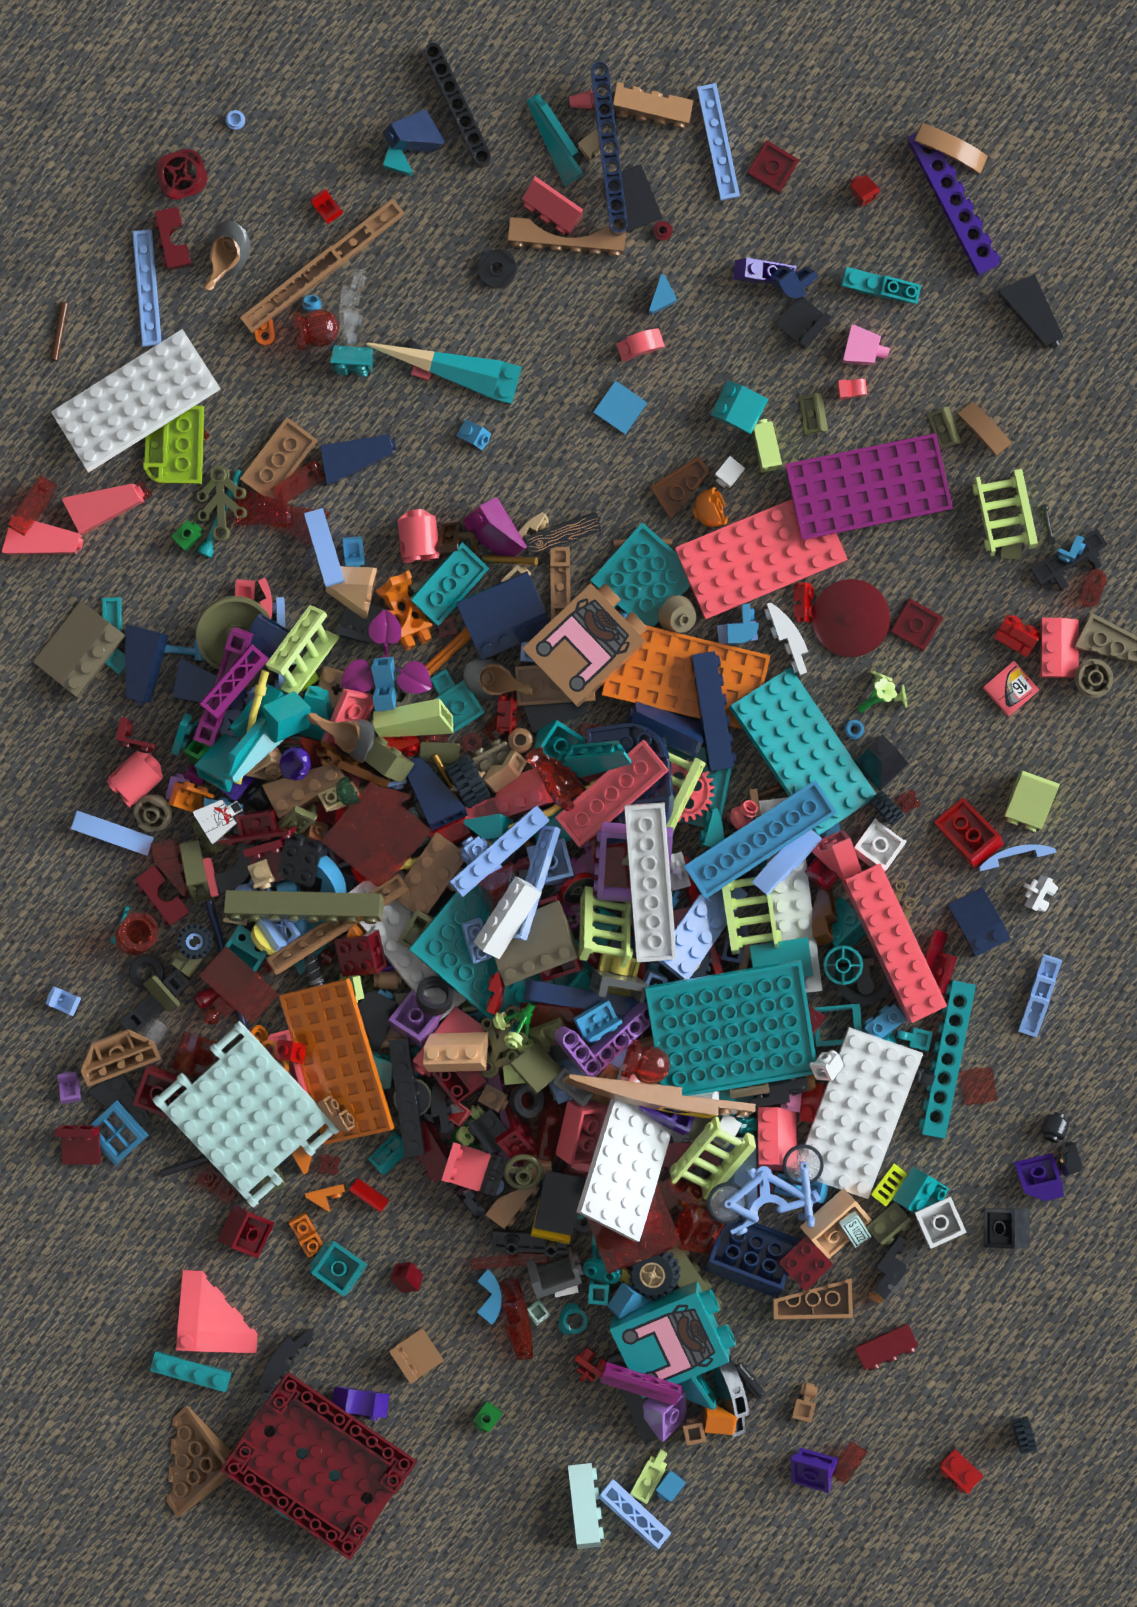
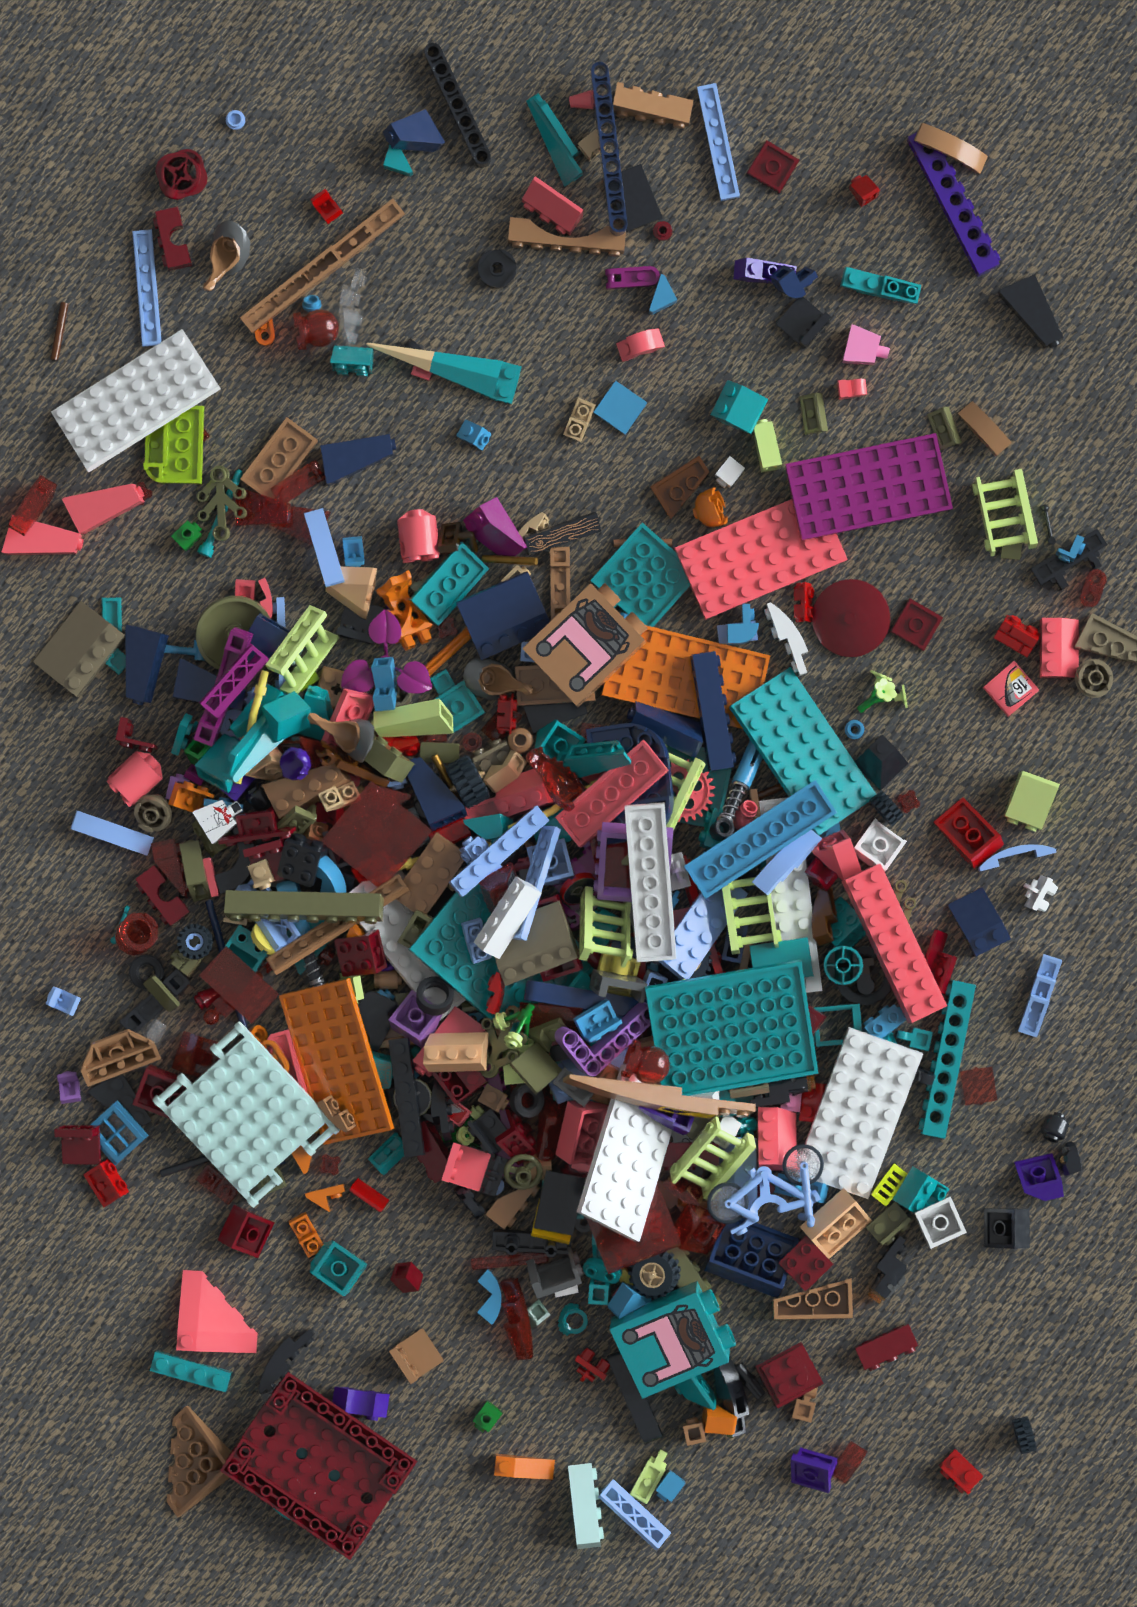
red bracket [274,1040,306,1065] -> none
clear green hair [336,776,362,806] -> none
magenta fence [600,1362,682,1406] -> none
medium lavender slope [643,1389,686,1442] -> none
dark tan cone [658,595,696,633] -> none
white brick [809,1050,843,1081] -> none
light aqua tile [839,1211,871,1248] -> none
none -> red bracket [83,1159,129,1208]
none -> orange slope [494,1454,555,1480]
none -> tan slope [563,397,596,442]
none -> magenta plate [605,266,660,290]
none -> piece [709,738,763,841]
none -> dark red piece [754,1342,824,1409]

